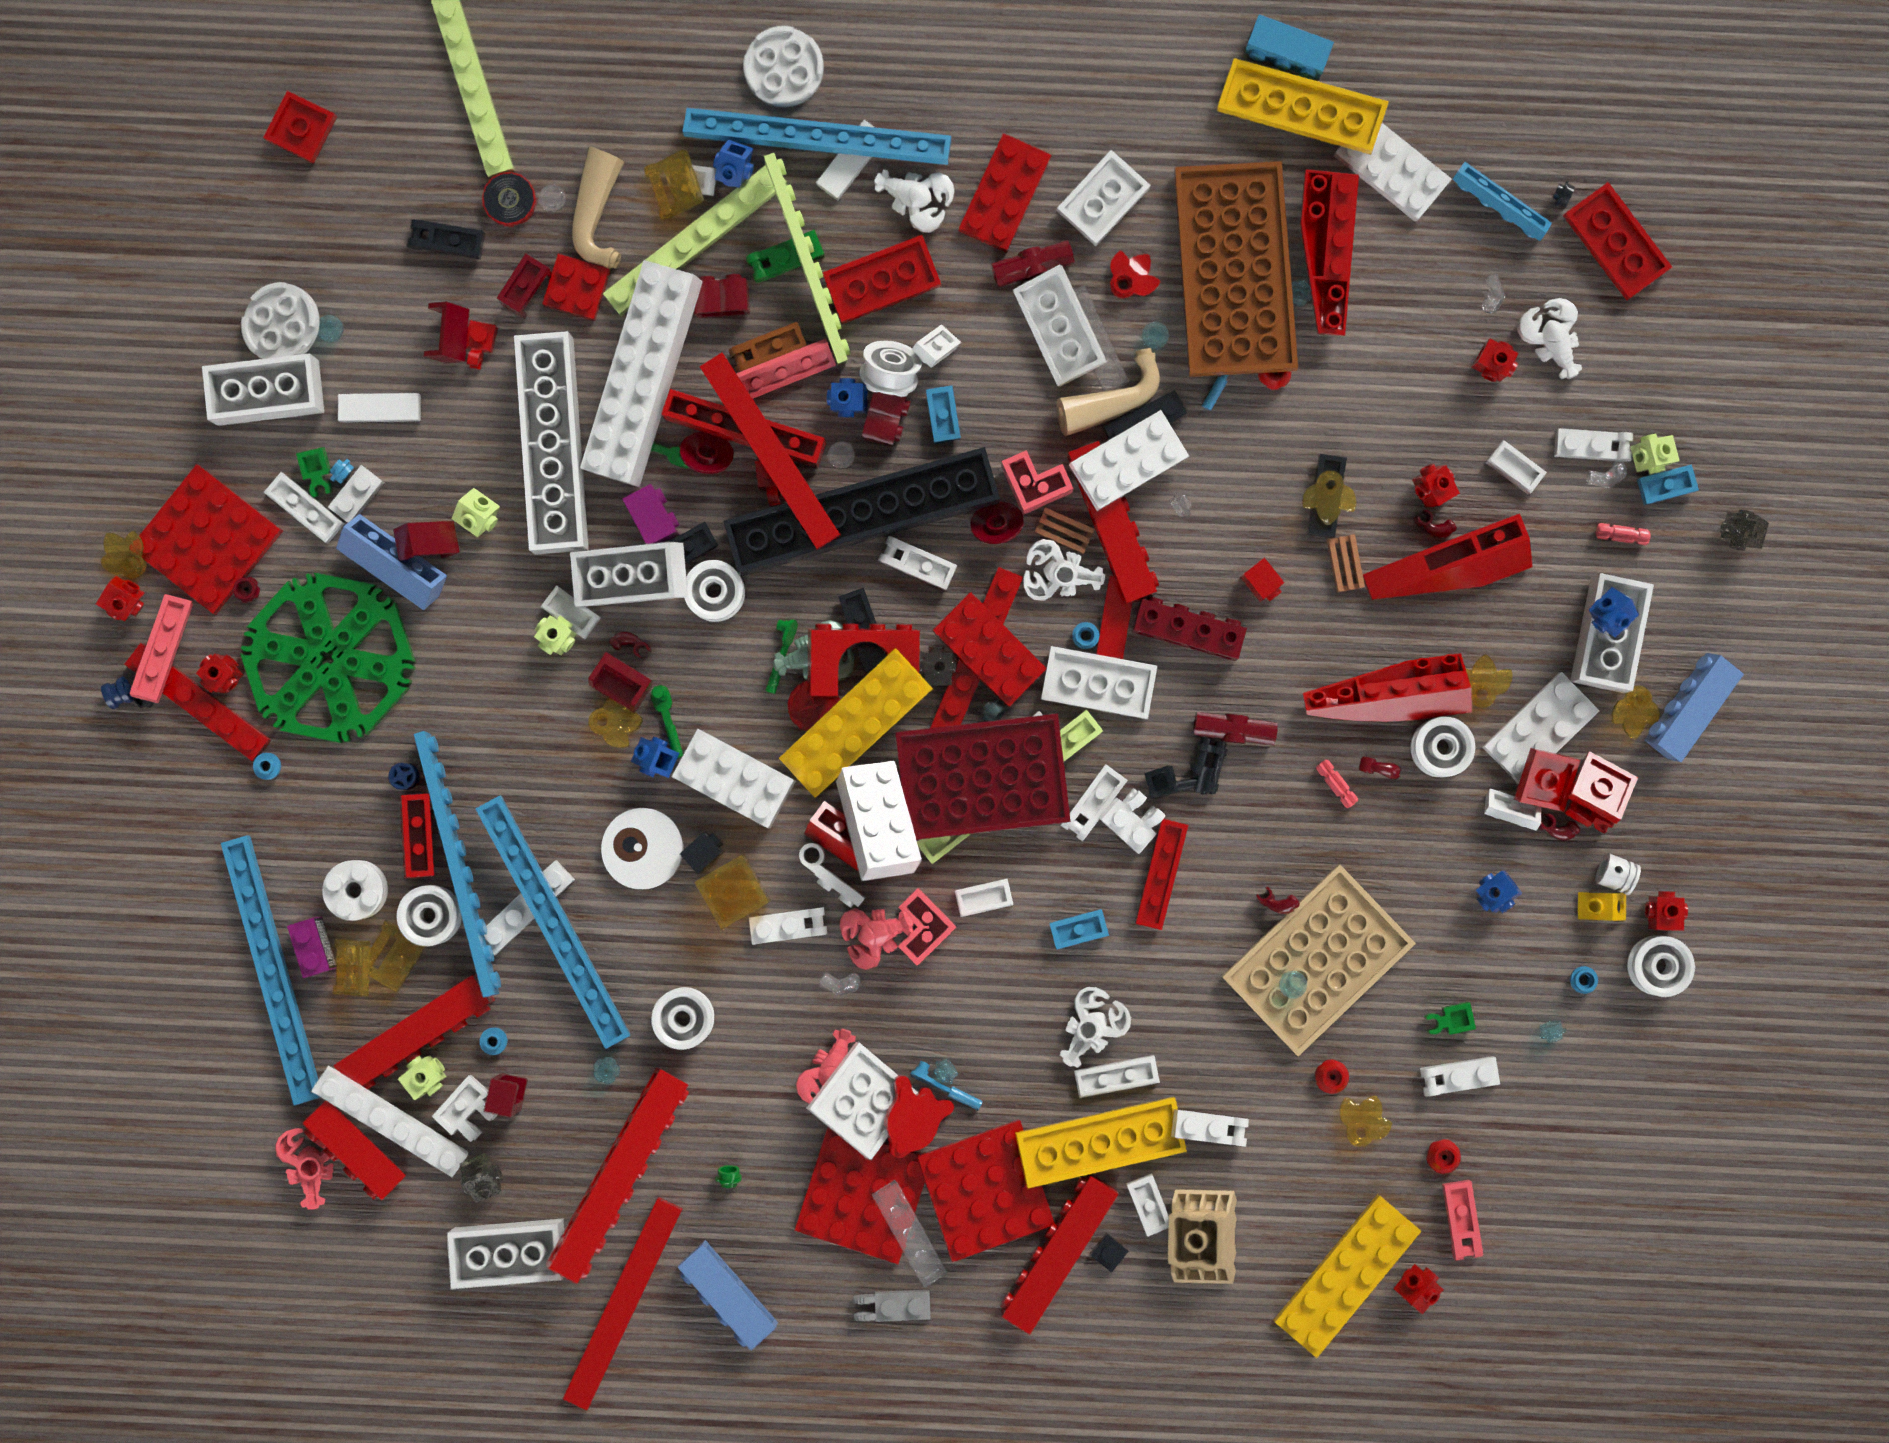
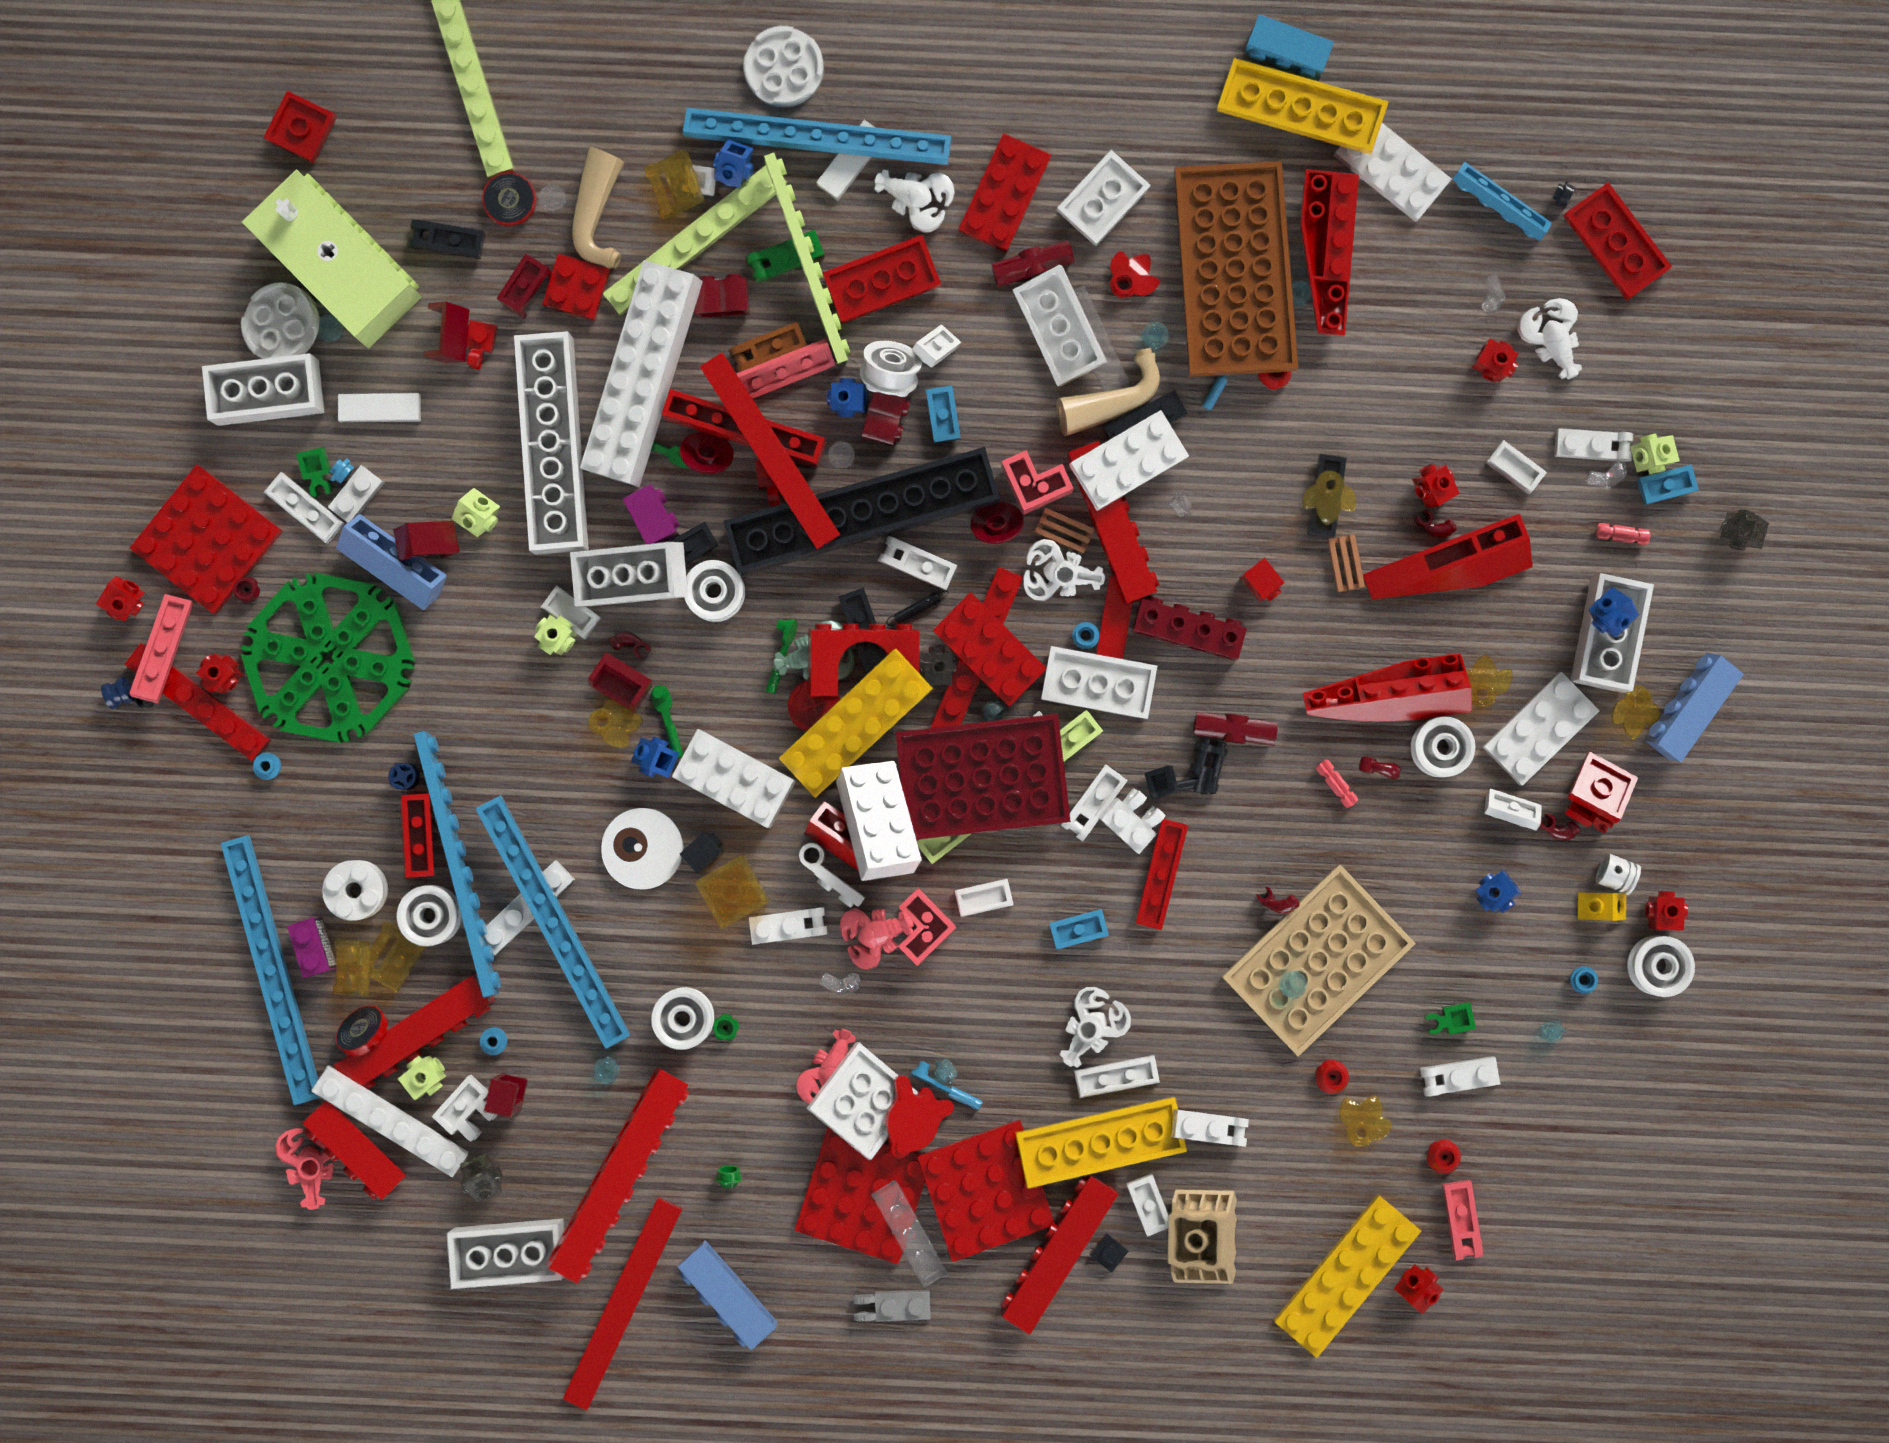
clear yellow plate [100,531,147,579] -> none
red plate [1514,748,1581,812] -> none
none -> yellowish green piece [242,169,422,349]
none -> tile [336,1005,388,1057]
none -> green plate [712,1014,739,1041]
none -> black piece [886,591,948,626]

